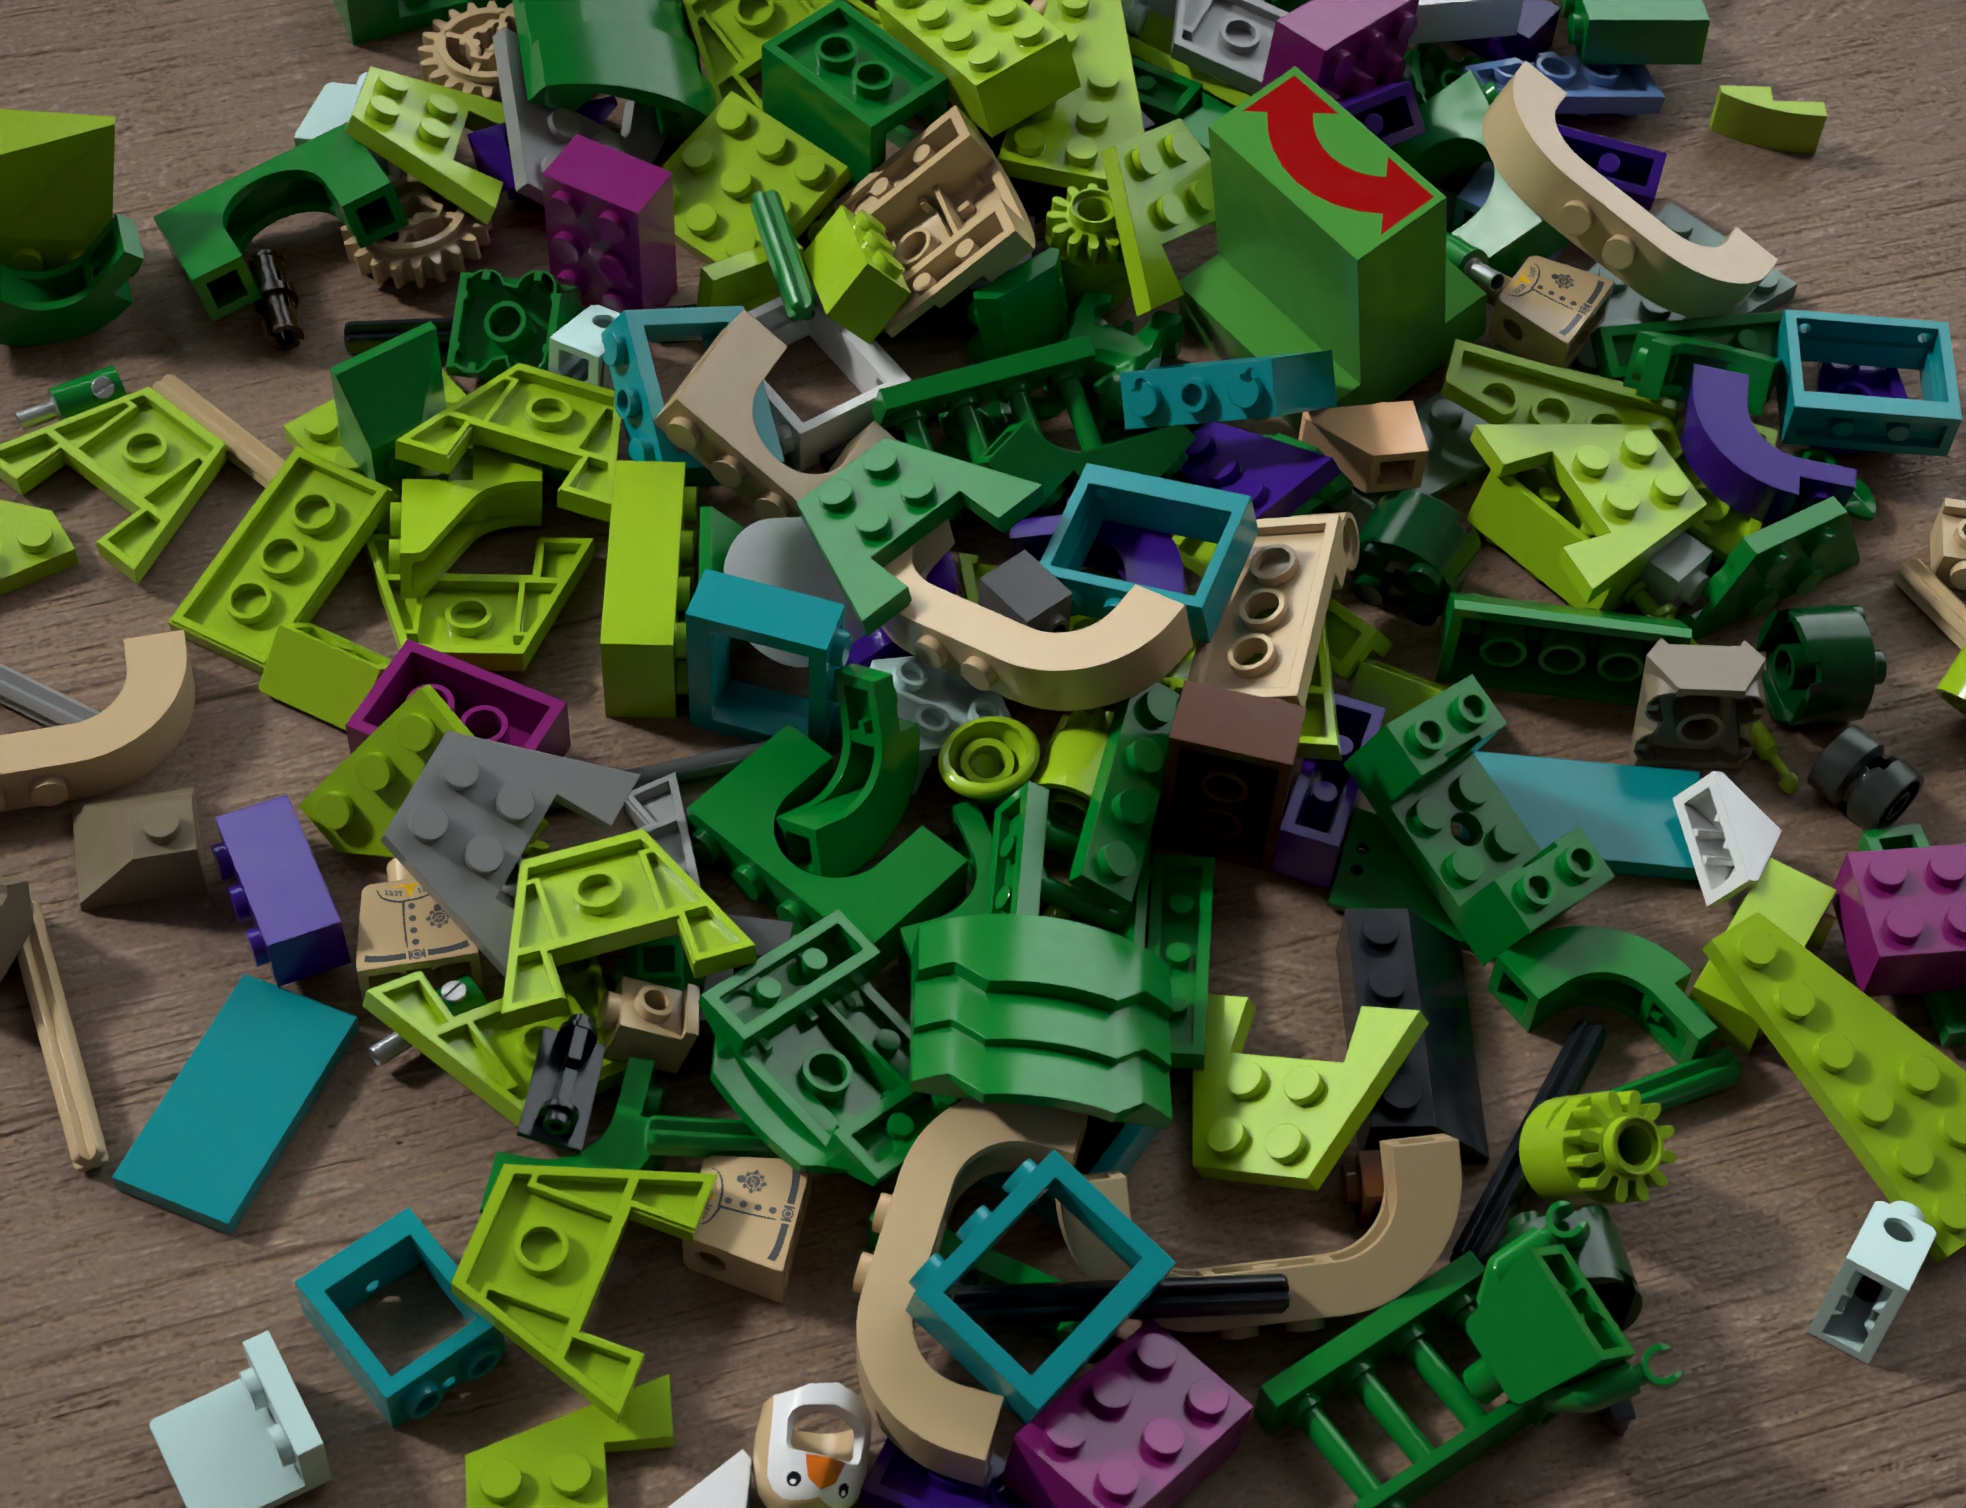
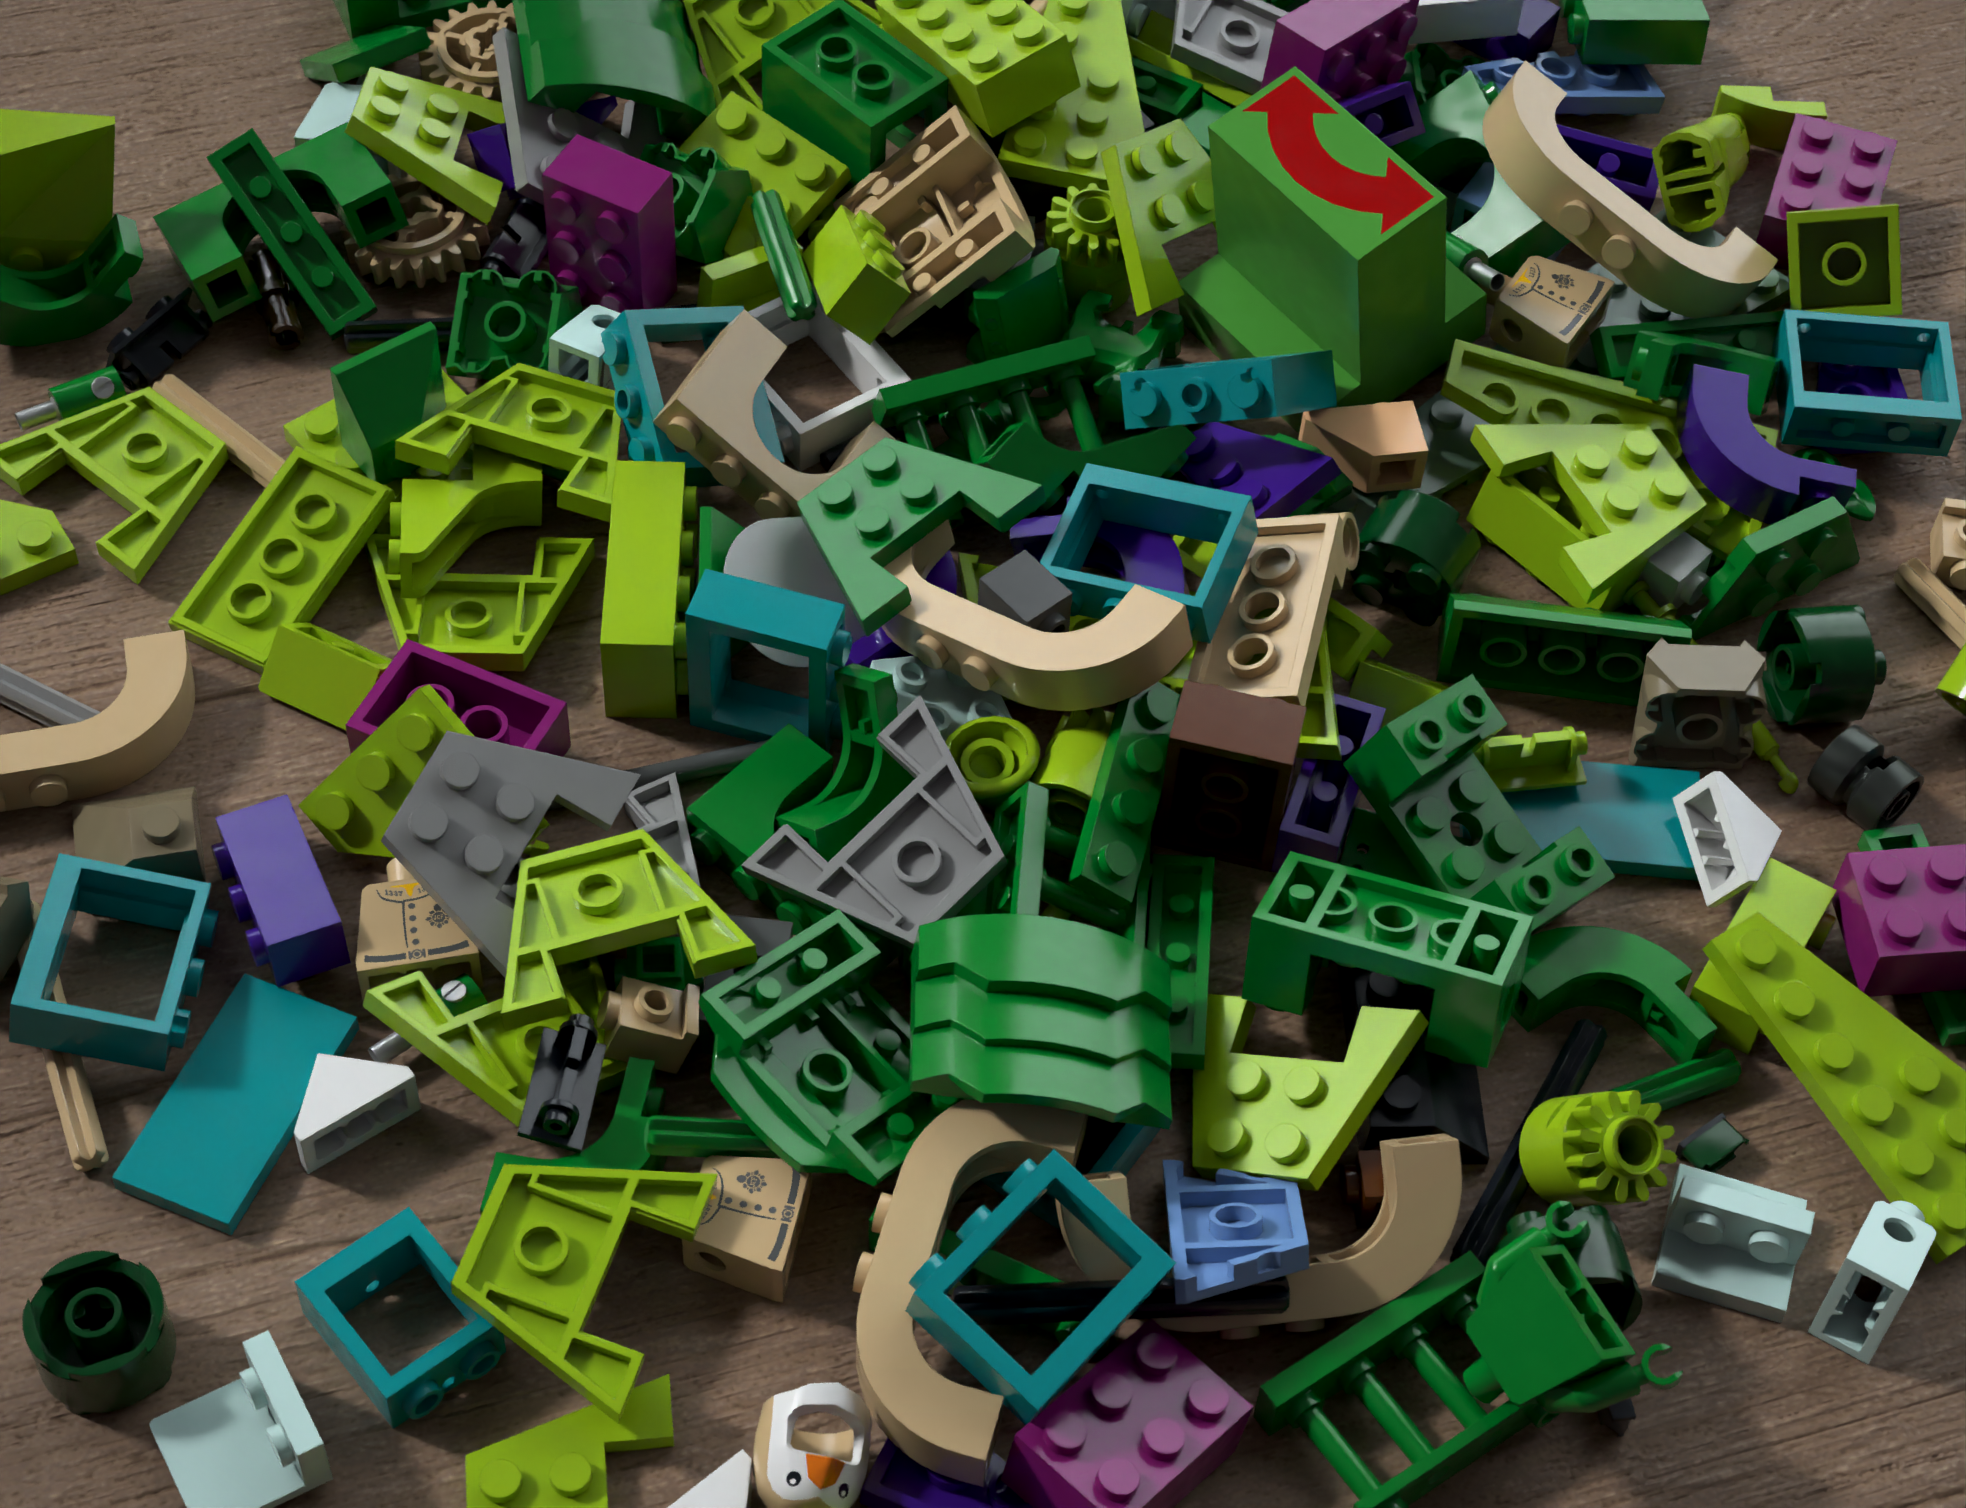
none -> teal window [9,853,219,1072]
none -> dark green brick [22,1250,176,1415]
none -> black hinge [105,287,213,391]
none -> green plate [206,128,378,341]
none -> white slope [294,1053,421,1174]
none -> green tile [299,24,431,83]
none -> black hinge [481,197,549,279]
none -> green slope [639,142,753,264]
none -> light grey wing [741,695,1008,949]
none -> medium blue wing [1163,1159,1309,1304]
none -> green plate [1241,851,1534,1069]
none -> lime hinge [1474,726,1588,793]
none -> light aqua bracket [1651,1164,1815,1323]
none -> lime piece [1652,113,1750,232]
none -> dark green piece [1675,1113,1749,1173]
none -> magenta brick [1756,113,1898,270]
none -> lime brick [1786,204,1903,316]

